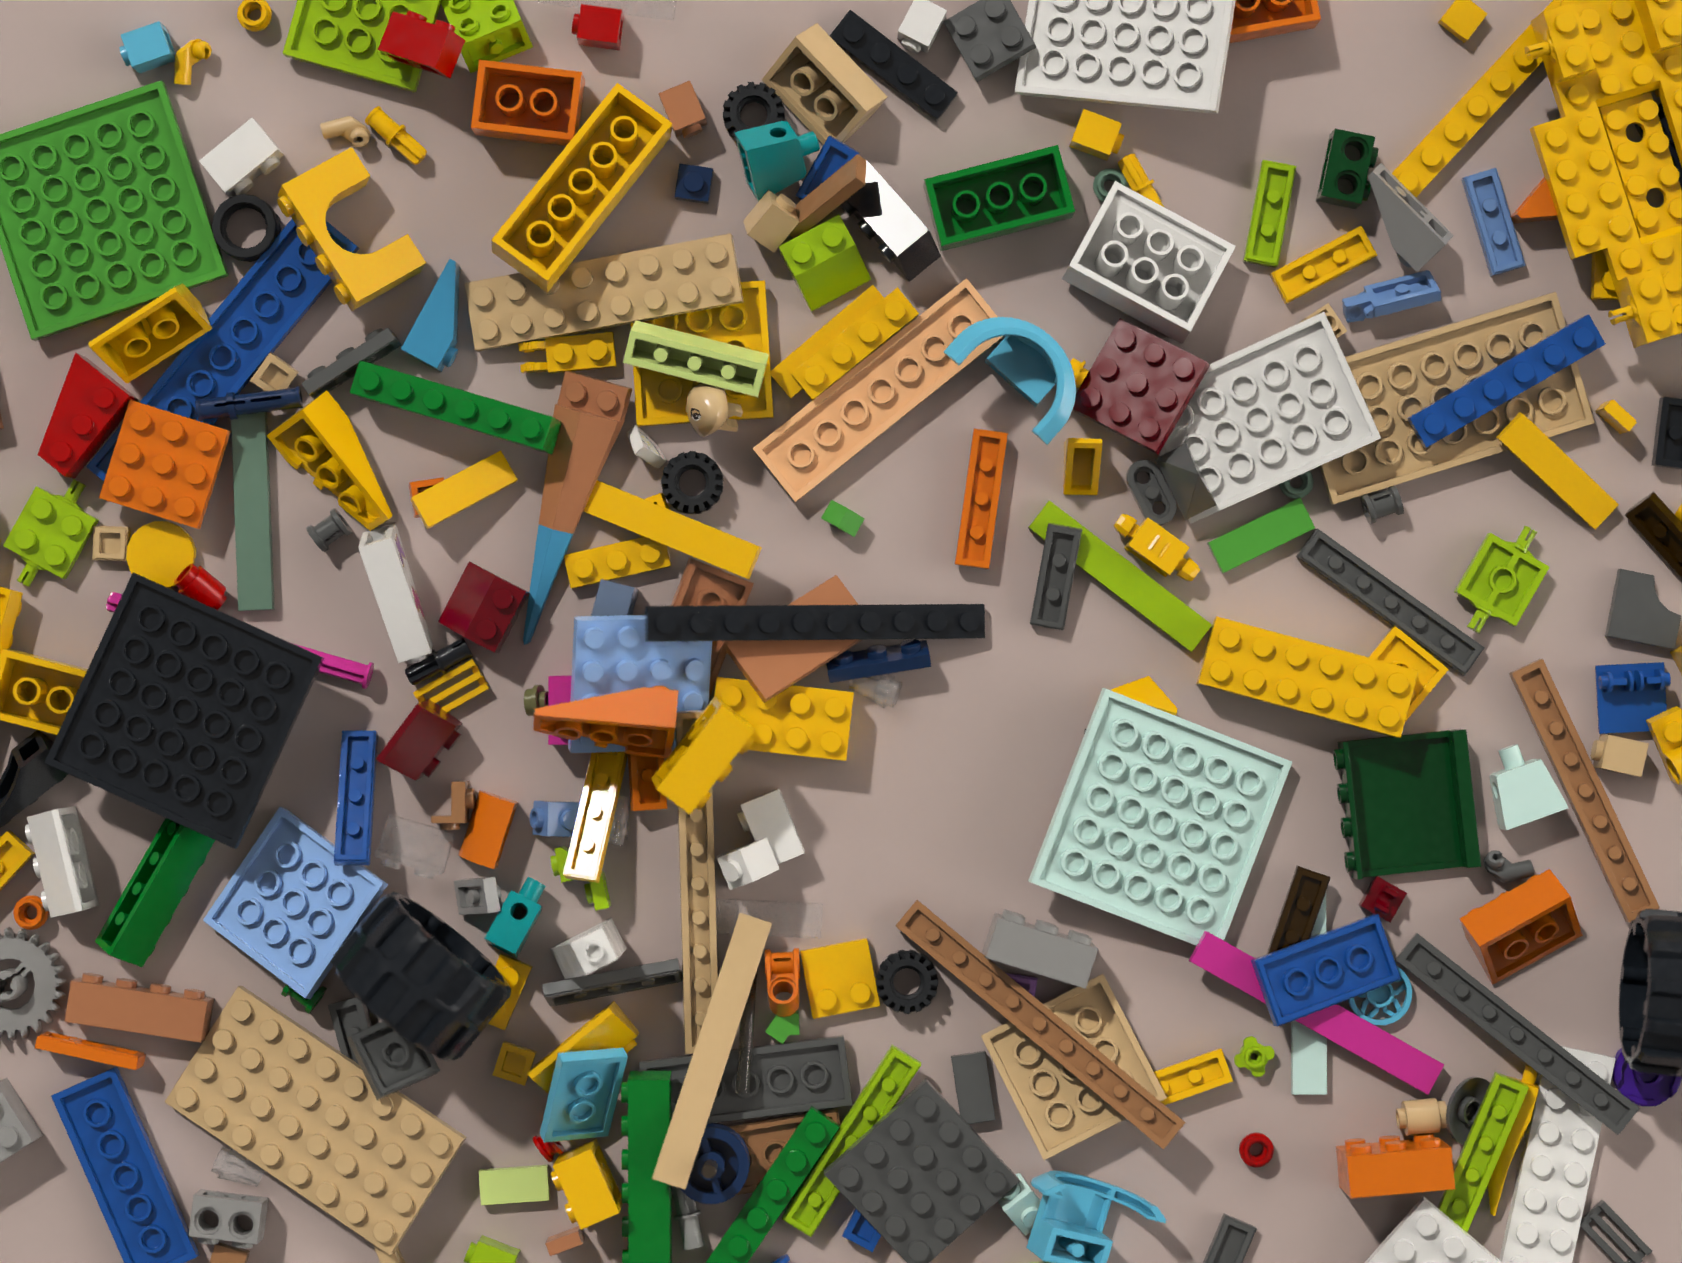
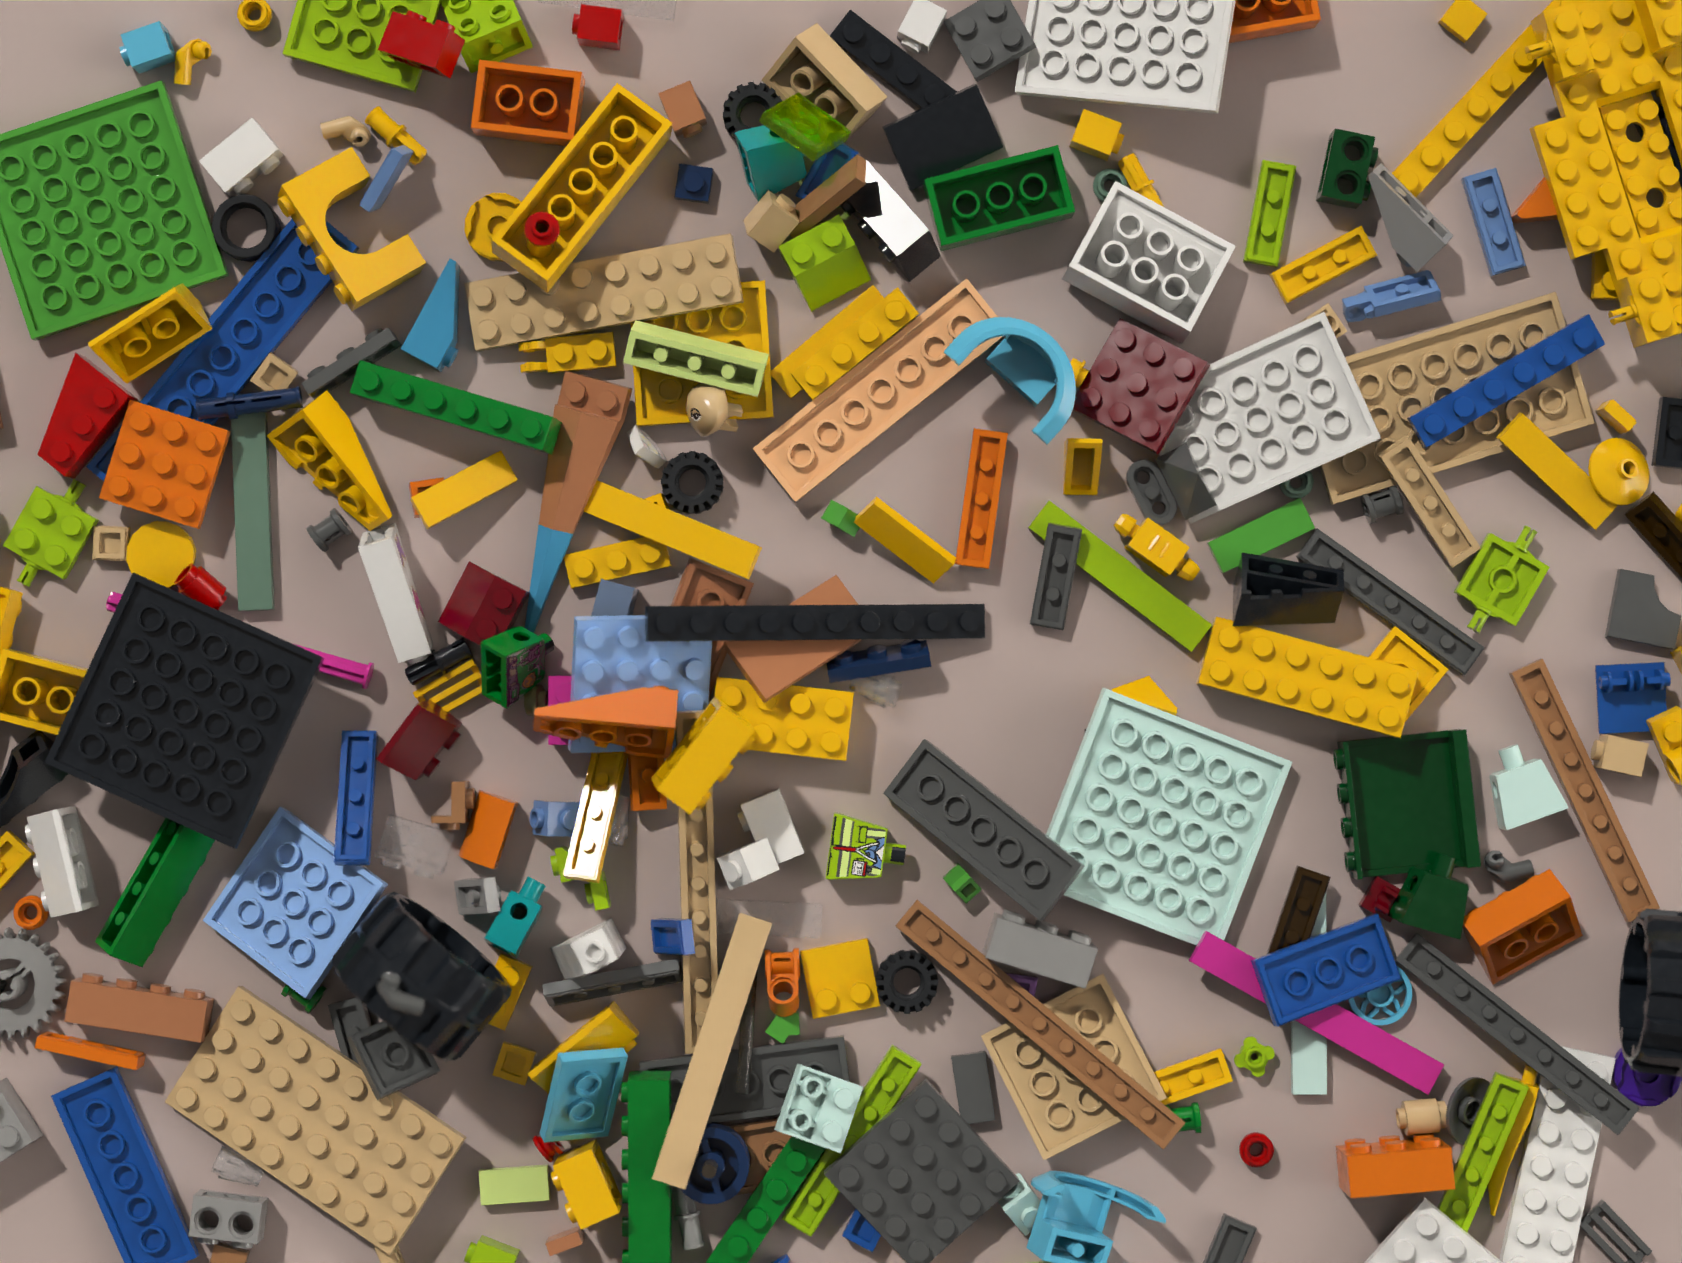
none -> medium blue tile [360,145,414,212]
none -> dark grey arm [377,972,425,1016]
none -> yellow tile [465,193,521,262]
none -> green torso [481,626,554,709]
none -> red plate [524,212,560,247]
none -> blue tile [650,918,695,955]
none -> clear neon green tile [759,93,851,161]
none -> light aqua plate [774,1064,863,1153]
none -> torso [826,812,906,879]
none -> yellow tile [854,496,956,584]
none -> black tile [882,84,1003,190]
none -> dark grey plate [883,739,1085,921]
none -> bright green piece [943,863,982,904]
none -> green bush [1165,1102,1201,1133]
none -> black wedge [1233,553,1344,626]
none -> tan plate [1378,435,1481,568]
none -> dark green torso [1388,852,1469,939]
none -> yellow dish [1588,438,1649,506]

